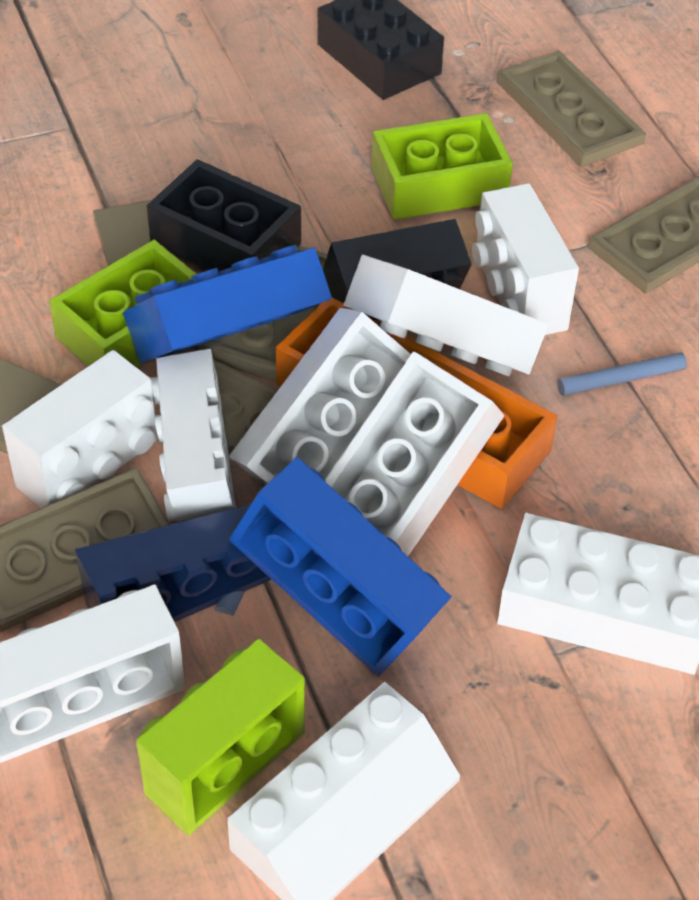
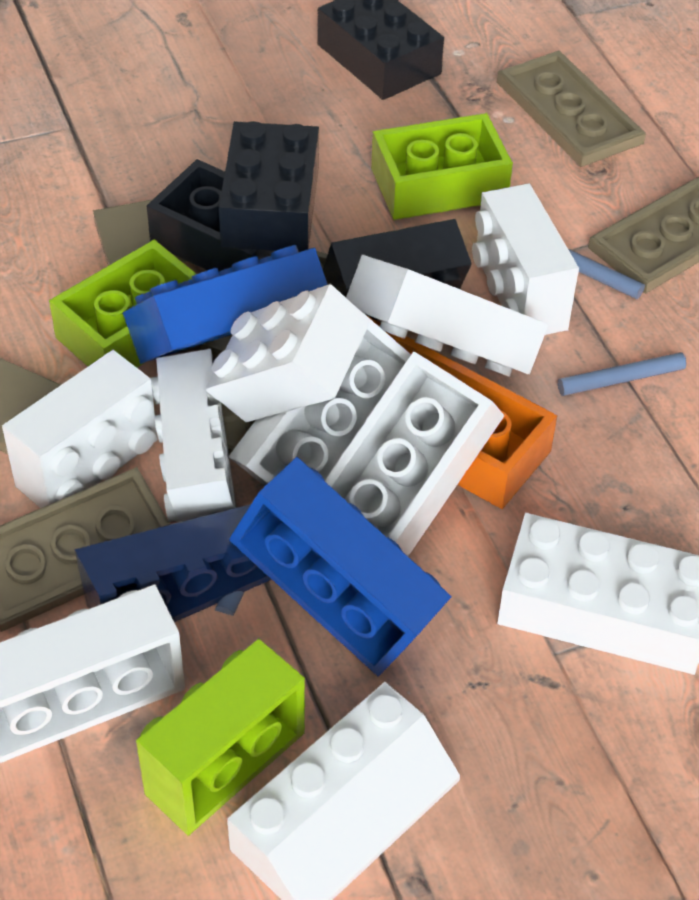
none -> white brick [205,284,371,422]
none -> black brick [219,121,319,252]
none -> sand blue bar [568,249,645,299]

